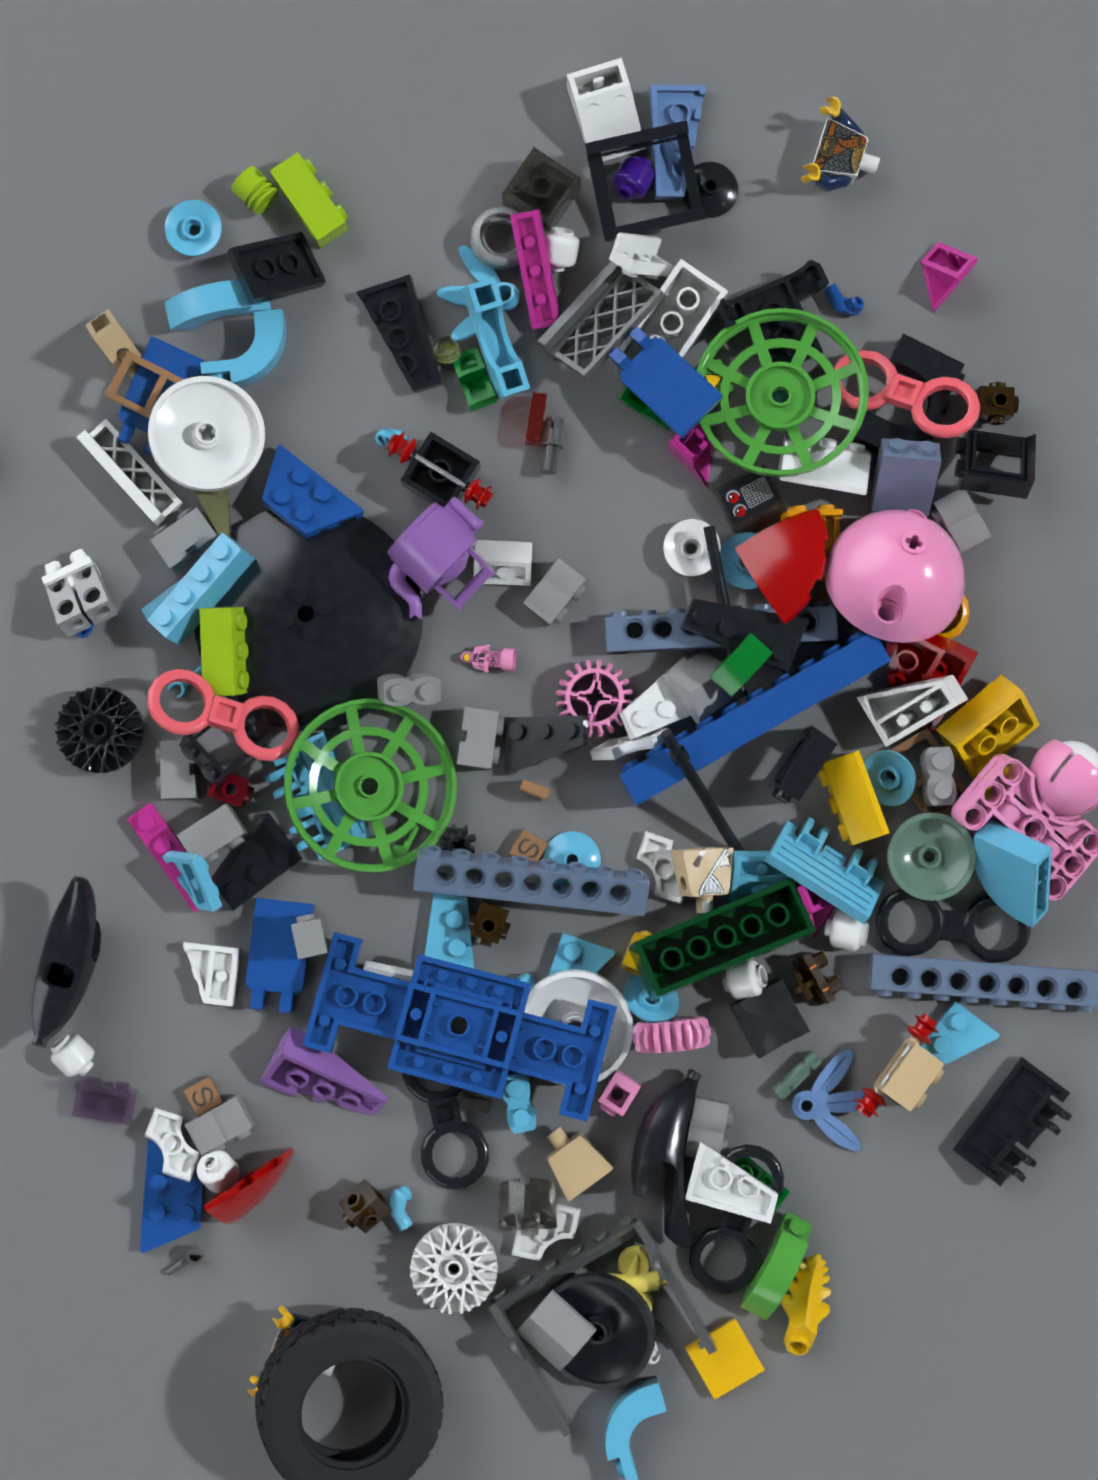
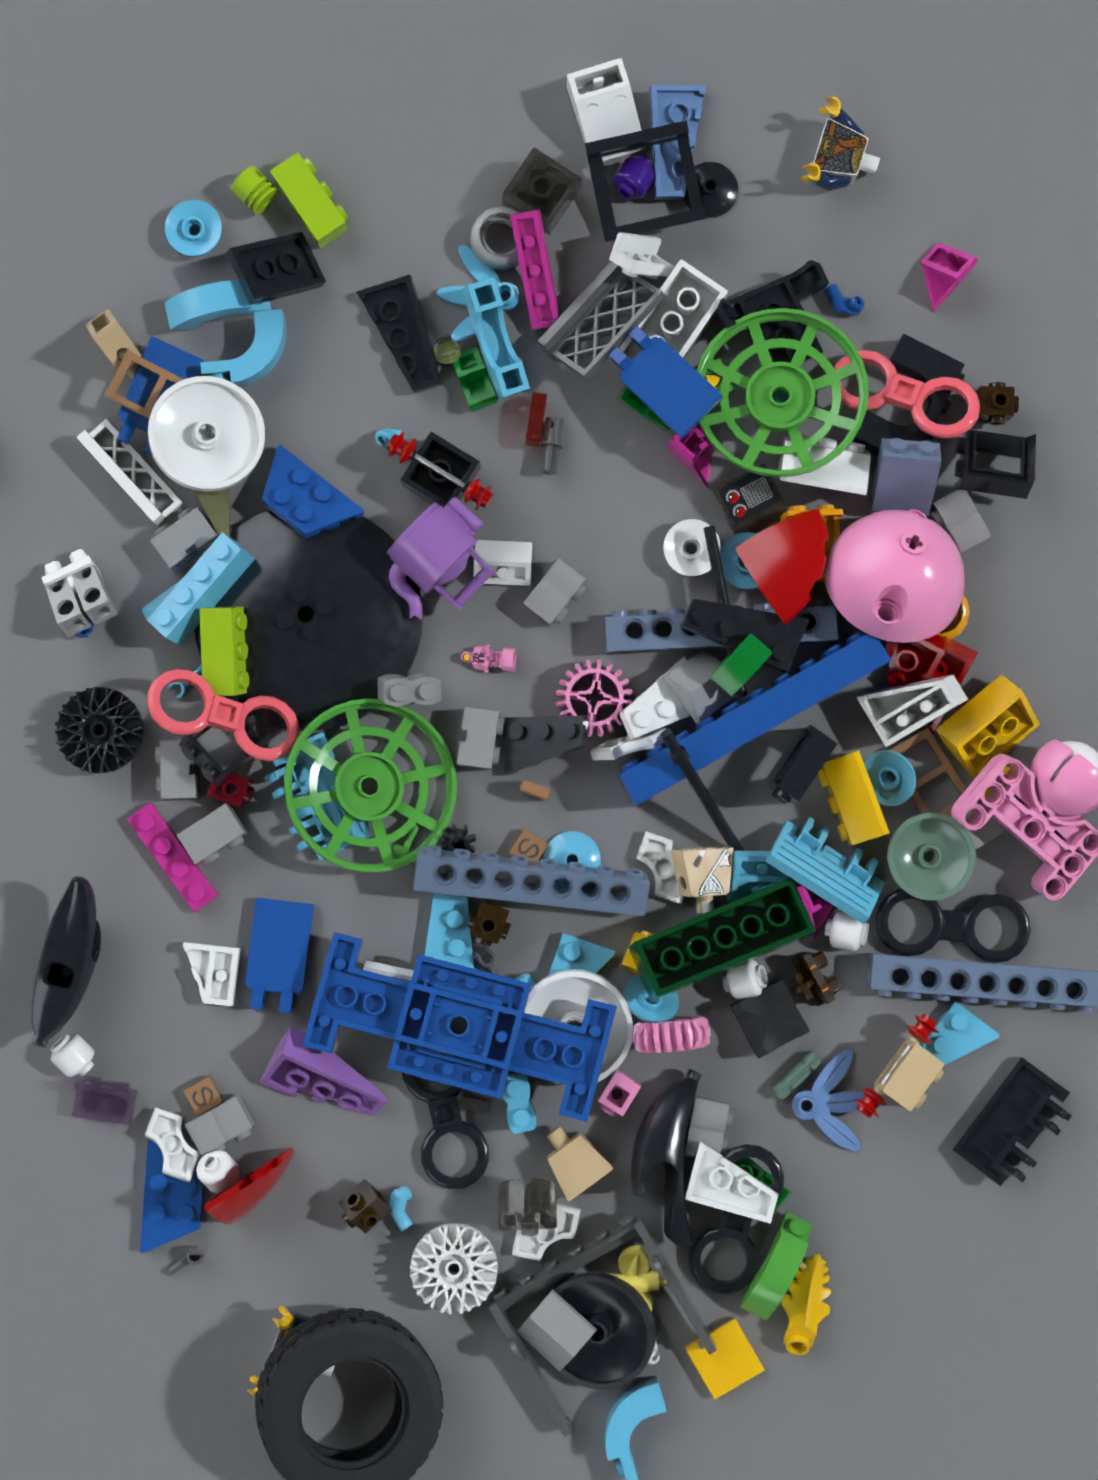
medium azure wing [162,850,222,912] -> none
black wing [217,813,304,911] -> none
light grey brick [291,914,328,959] -> none
white head [545,227,579,272] -> none
light grey brick [920,746,956,807] -> none
medium azure brick [973,820,1052,928] -> none
none -> dark grey hand [473,945,499,975]

